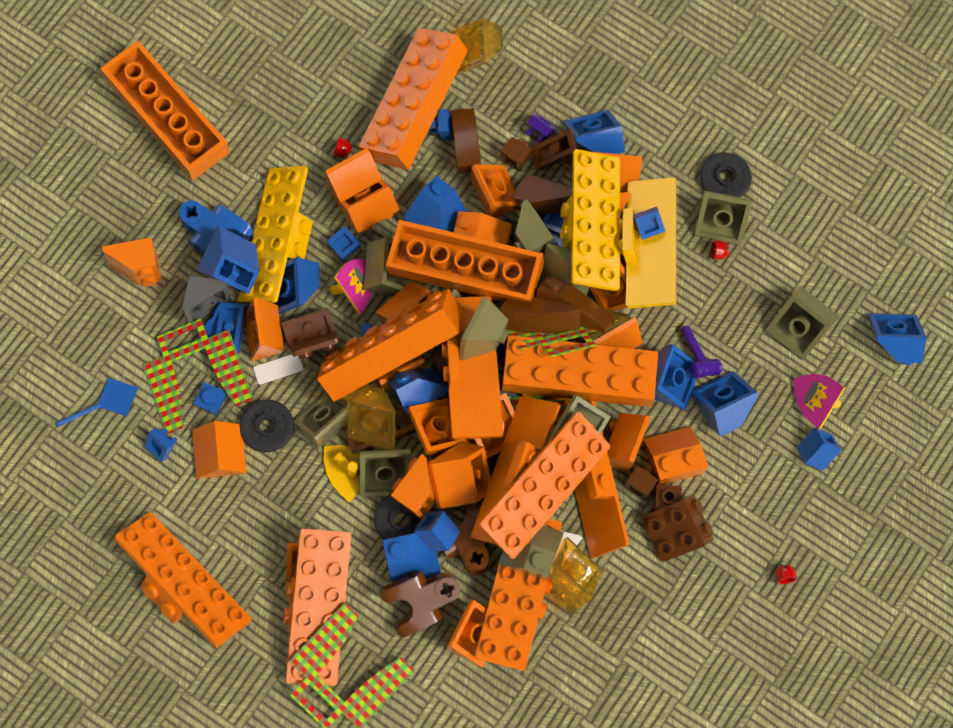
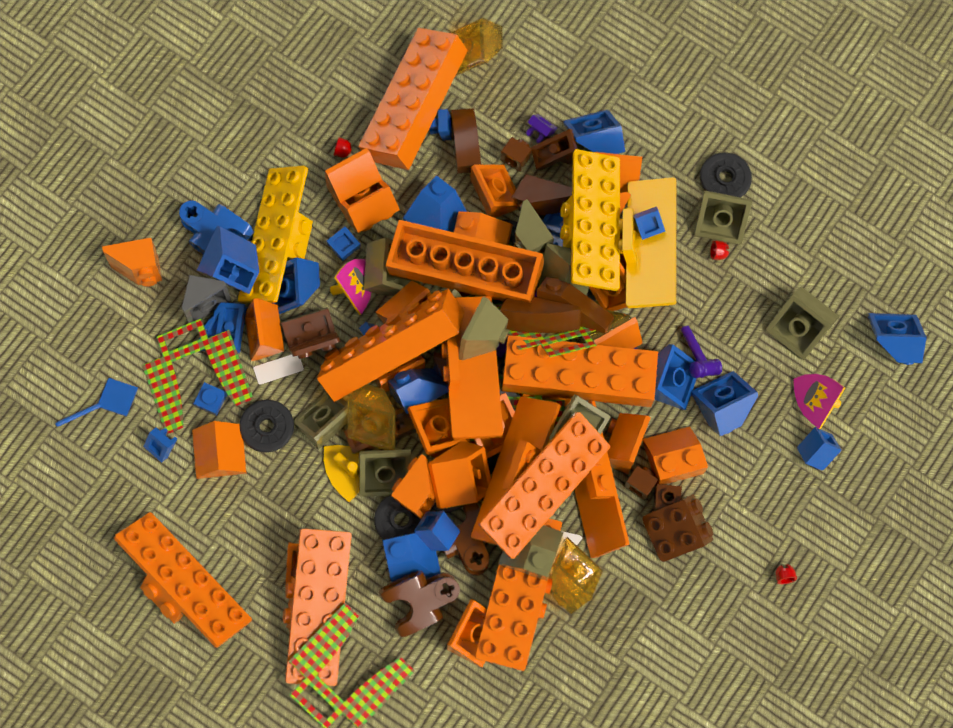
orange brick [100,41,230,181] -> none

